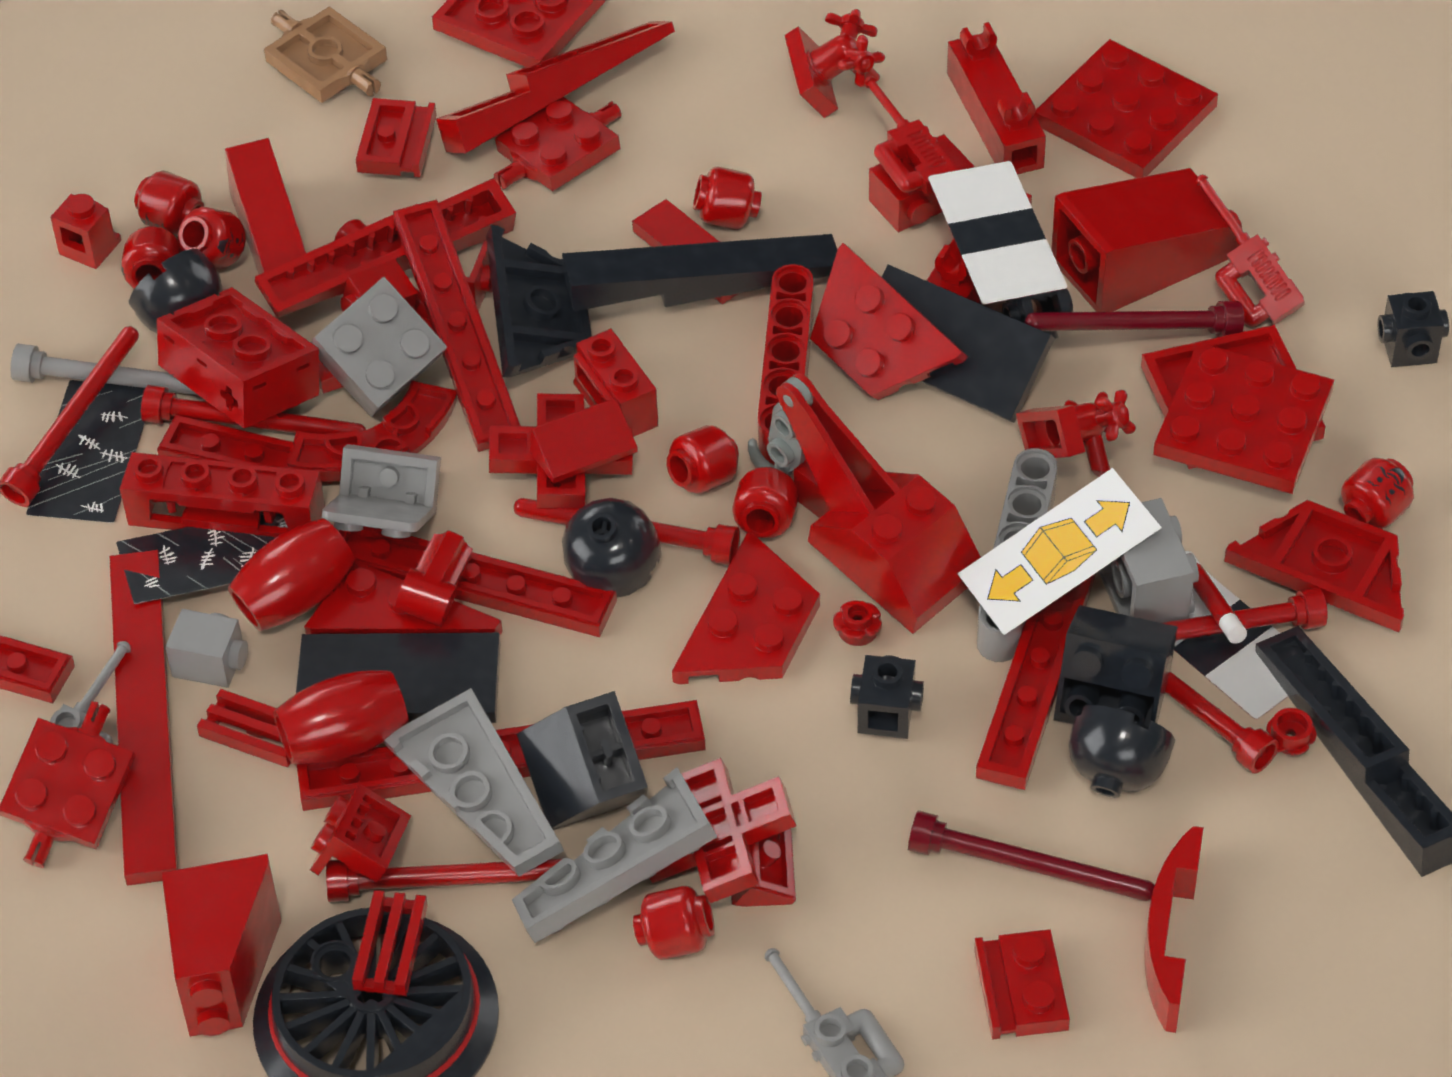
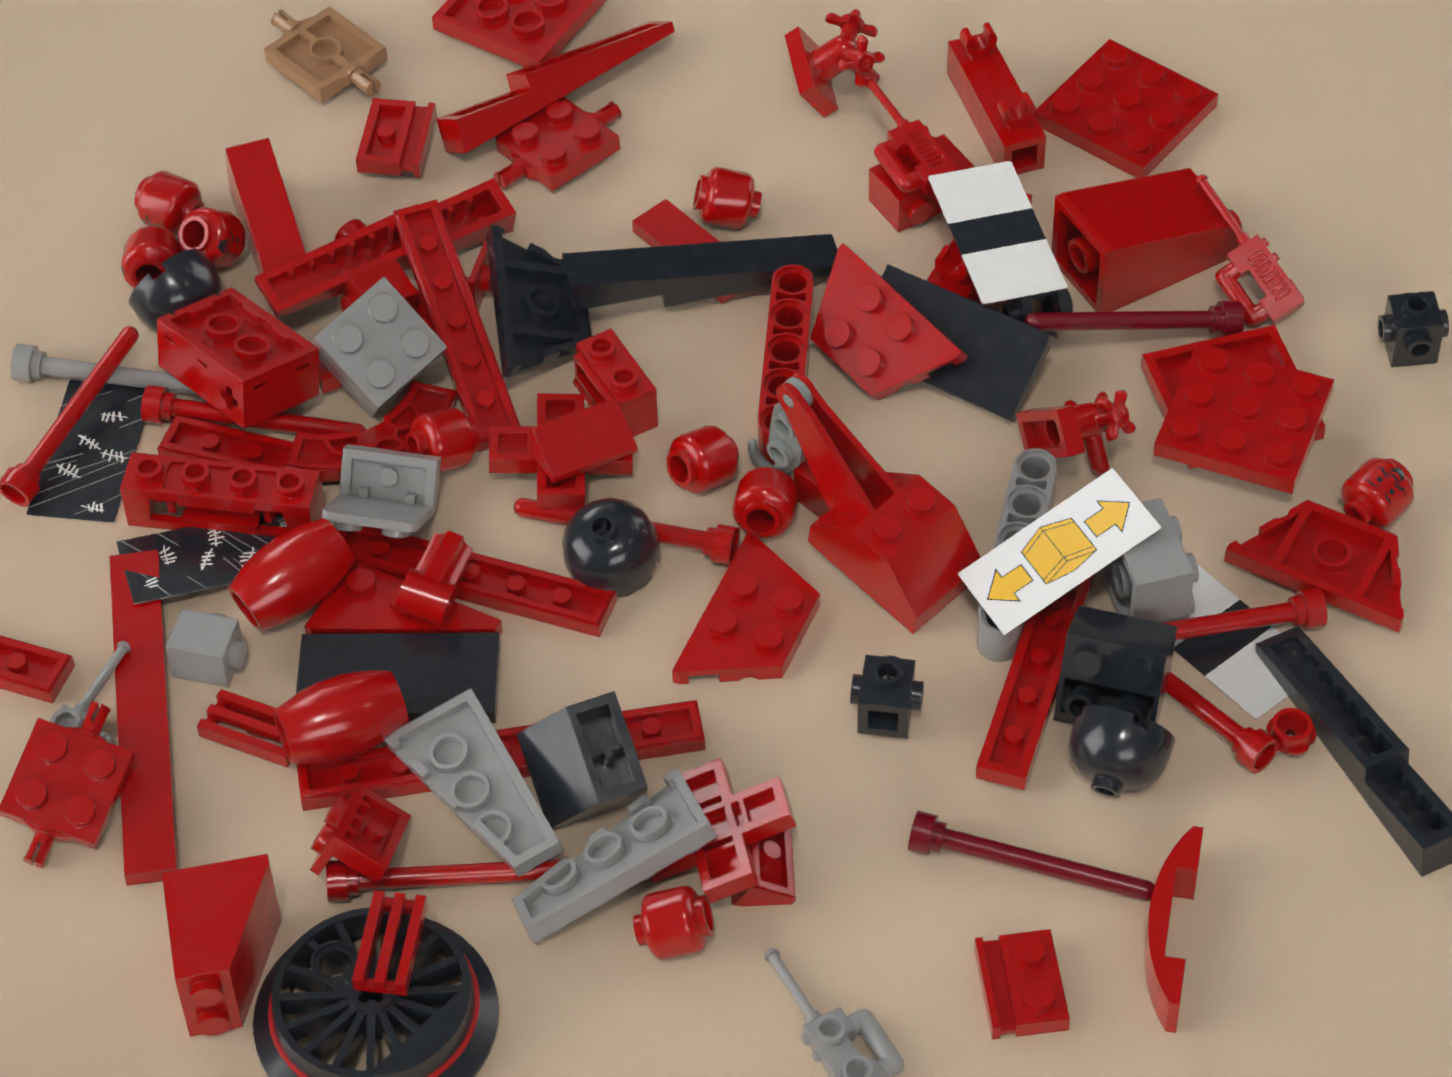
red brick [50,194,122,269] -> none
red plate [833,600,882,646] -> none
red bar [1185,551,1247,643] -> none
none -> red head [405,408,479,472]

